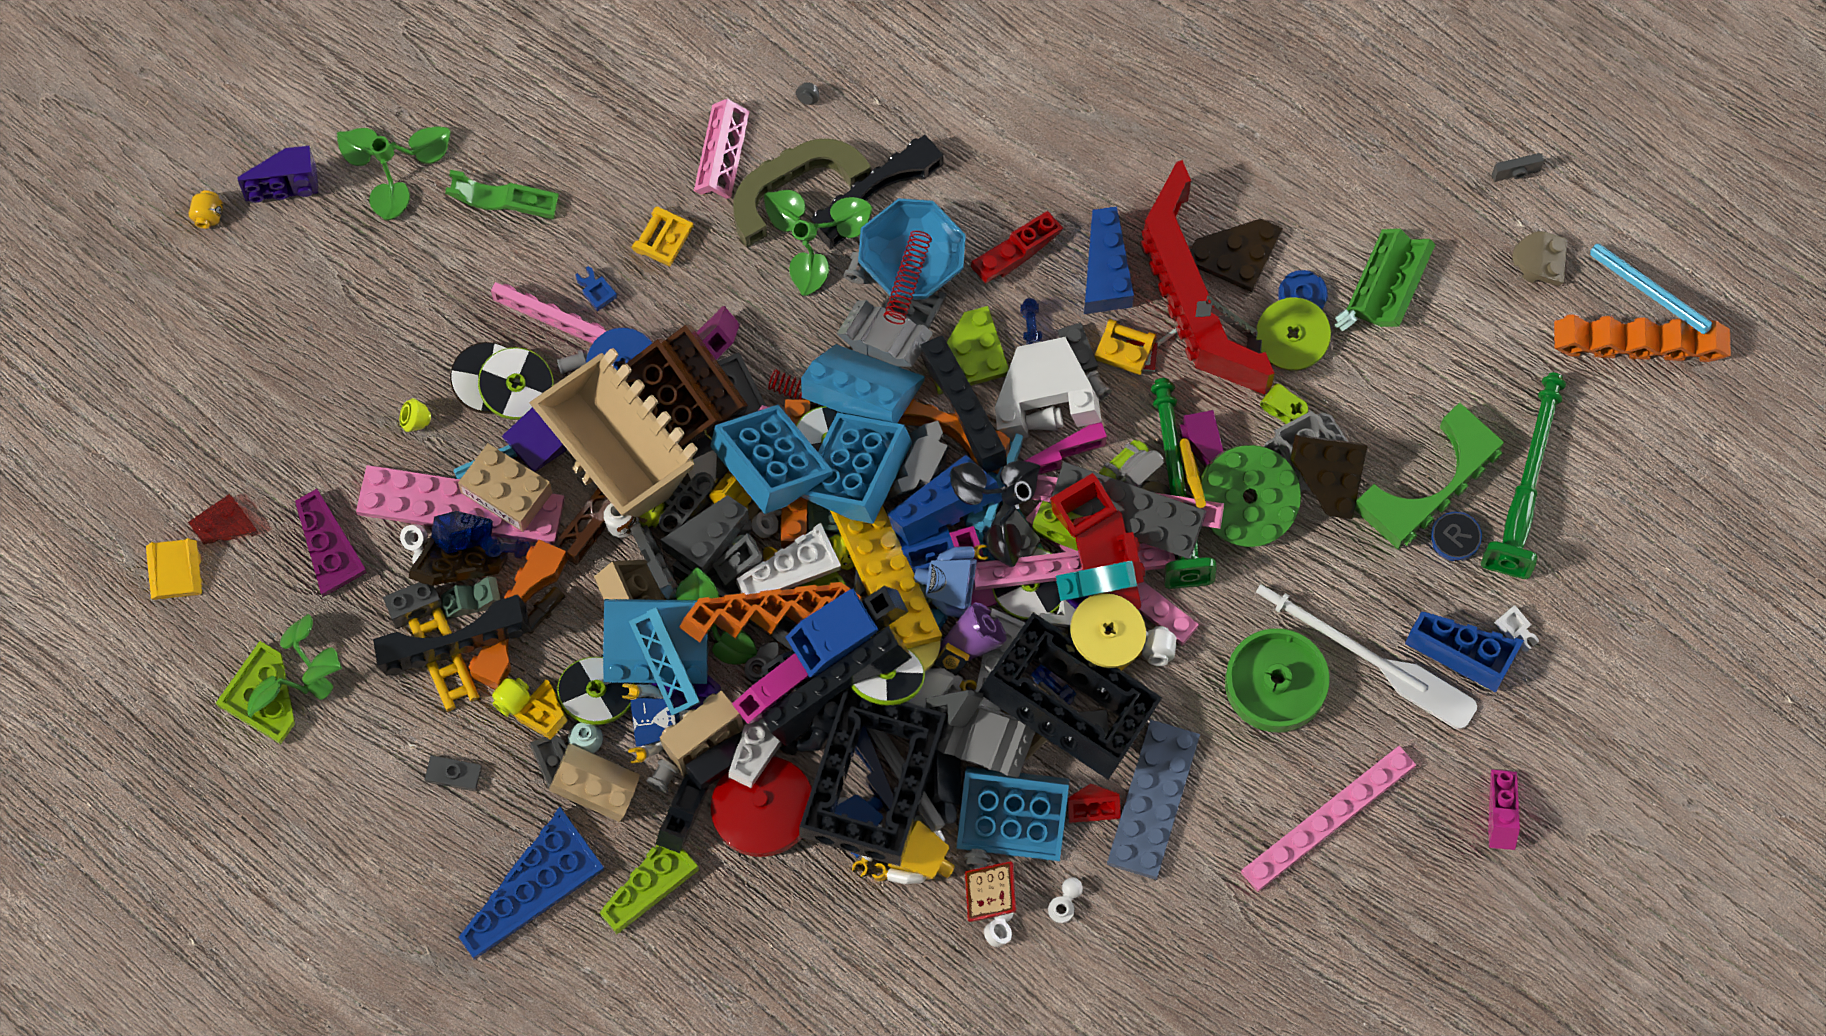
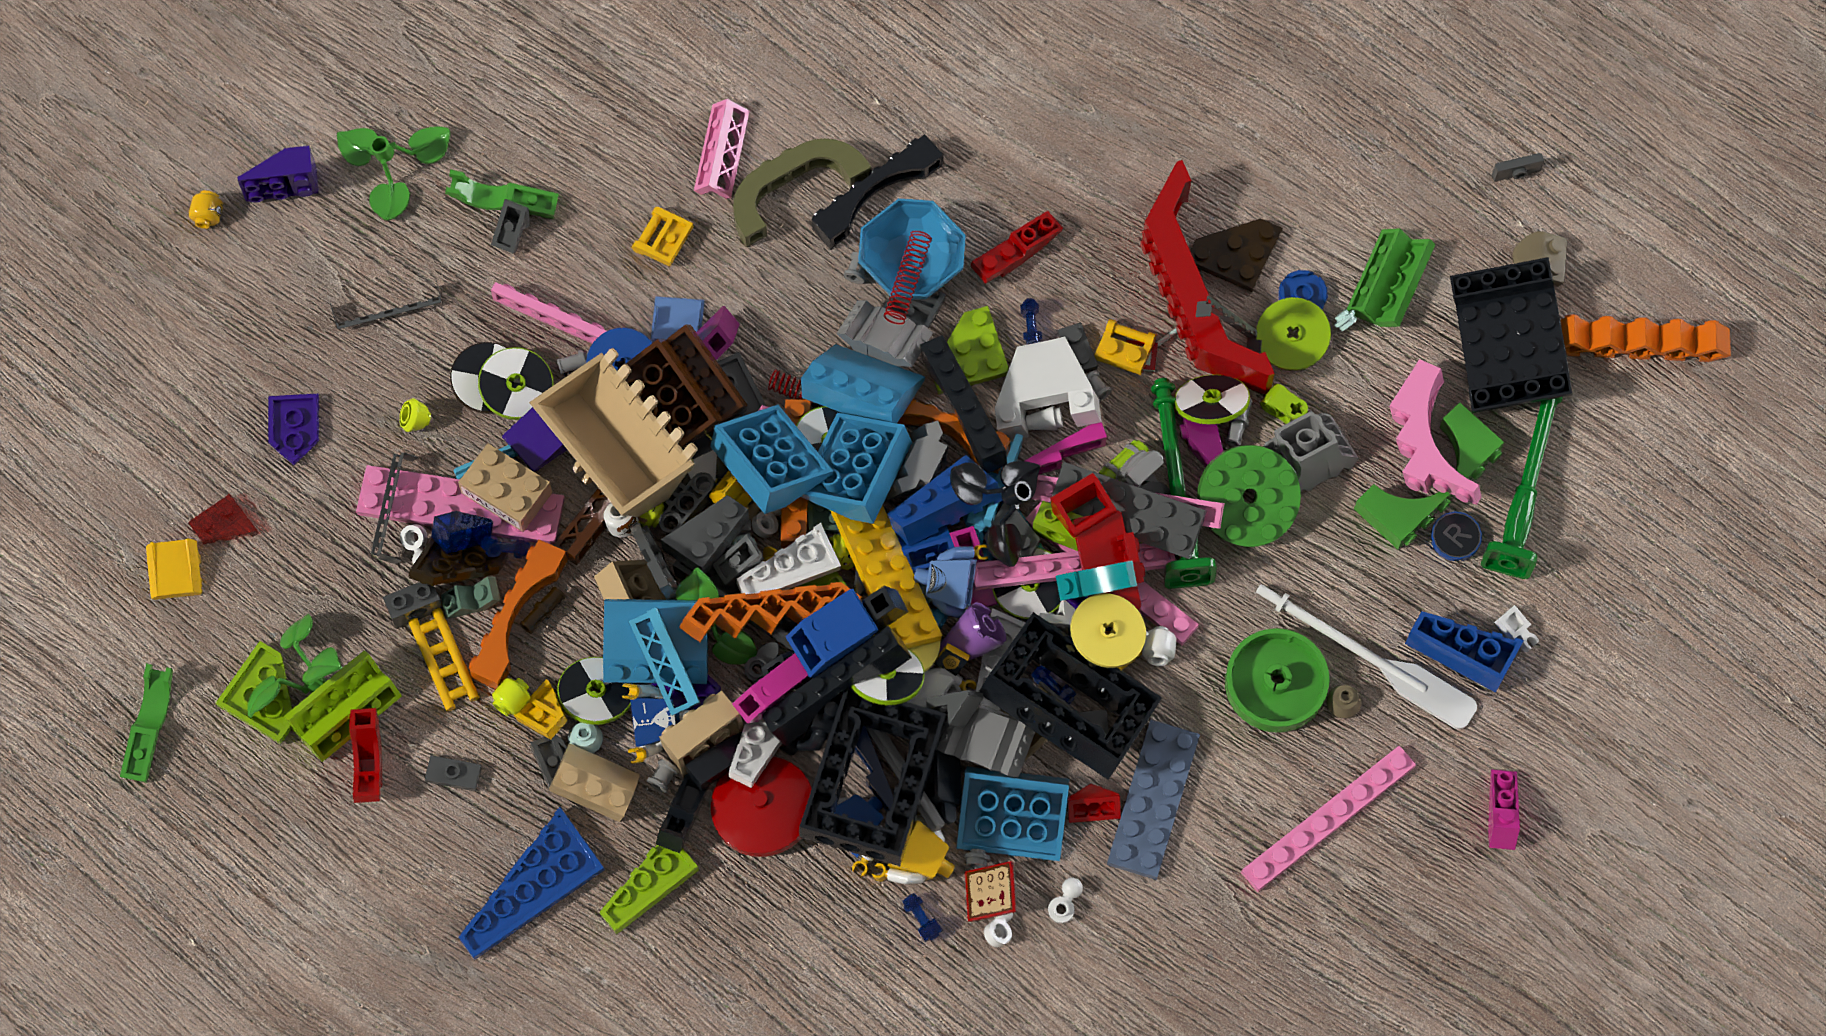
magenta wing [295,489,367,598] -> none
black arch [373,595,531,676] -> none
blue plate [575,266,617,312] -> none
bright green plant [764,190,872,296] -> none
dark grey plate [795,82,820,105] -> none
blue wedge [1084,206,1134,314] -> none
yellow bar [1180,438,1206,508] -> none
dark brown plate [1290,434,1368,519] -> none
medium azure axle [1590,243,1712,334] -> none
none -> bright green piece [120,663,173,783]
none -> dark purple tile [268,394,319,465]
none -> lime brick [284,650,402,762]
none -> dark grey piece [330,281,442,329]
none -> red arch [349,708,382,803]
none -> dark grey piece [371,452,418,564]
none -> dark grey slope [491,199,530,254]
none -> medium blue piece [651,296,705,342]
none -> clear blue bar [902,893,943,943]
none -> piece [1175,375,1250,424]
none -> light grey pin [1225,398,1253,447]
none -> dark tan cone [1326,684,1362,718]
none -> bright pink arch [1389,359,1482,505]
none -> black slope [1450,257,1573,413]

